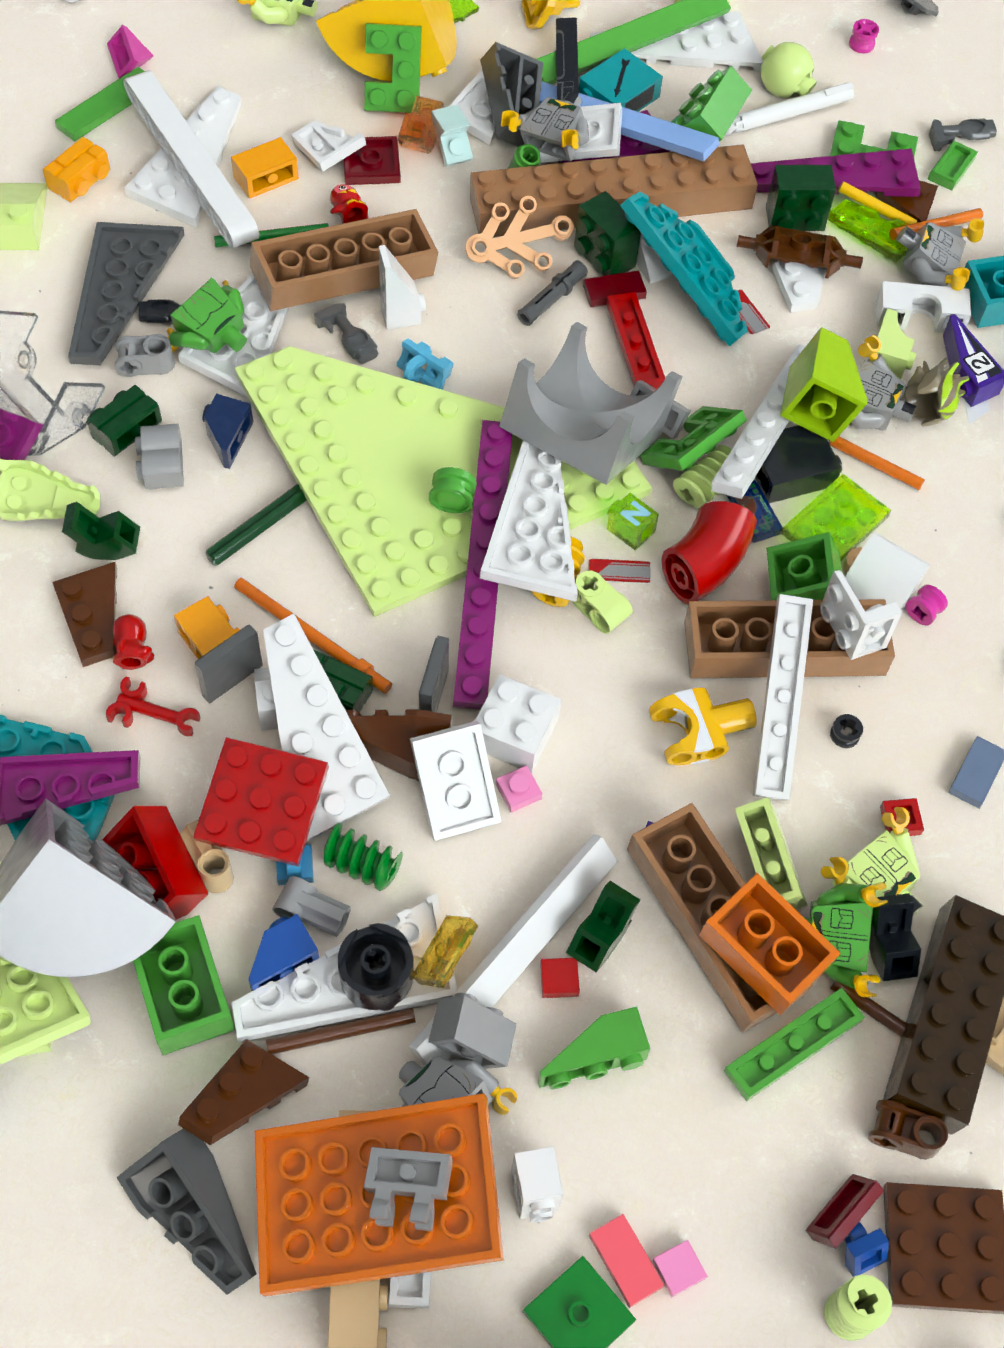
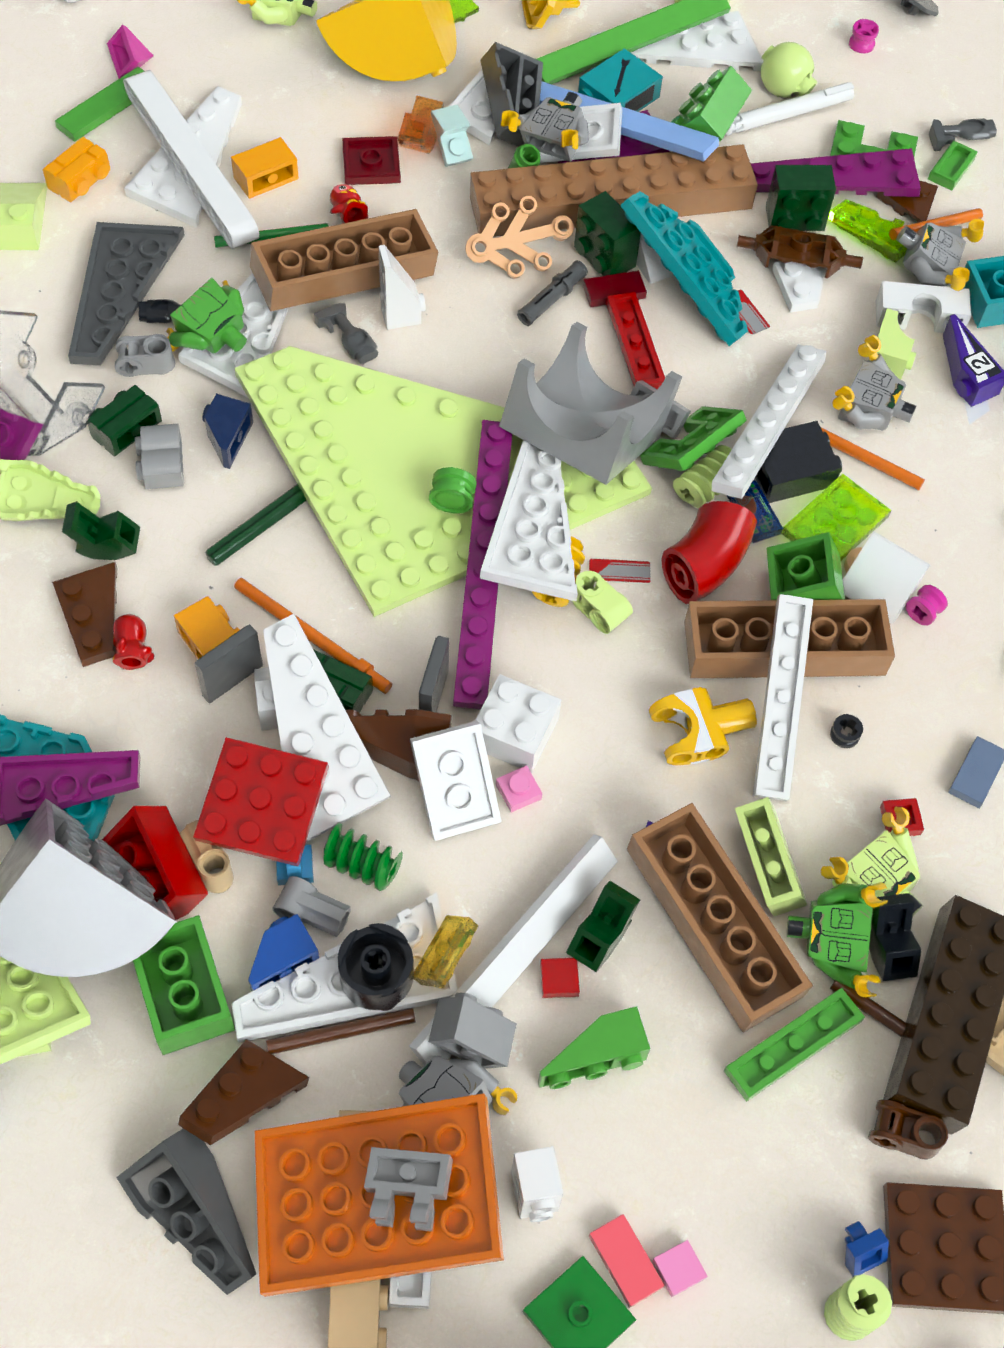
red bar [106,677,201,737] -> none
white wing [291,121,367,172] -> none
bright green plate [364,23,422,113] -> none
medium azure hips [396,338,453,390] -> none
black sticker [556,17,579,101] -> none
clear neon green brick [607,493,659,551] -> none
orange brick [699,873,841,1016] -> none
lime slope [780,327,868,442] -> none
dark red tile [805,1174,884,1249] -> none
white bracket [820,570,902,660] -> none
yellow bar [838,181,917,226] -> none
dark tan hair [904,358,969,427] -> none

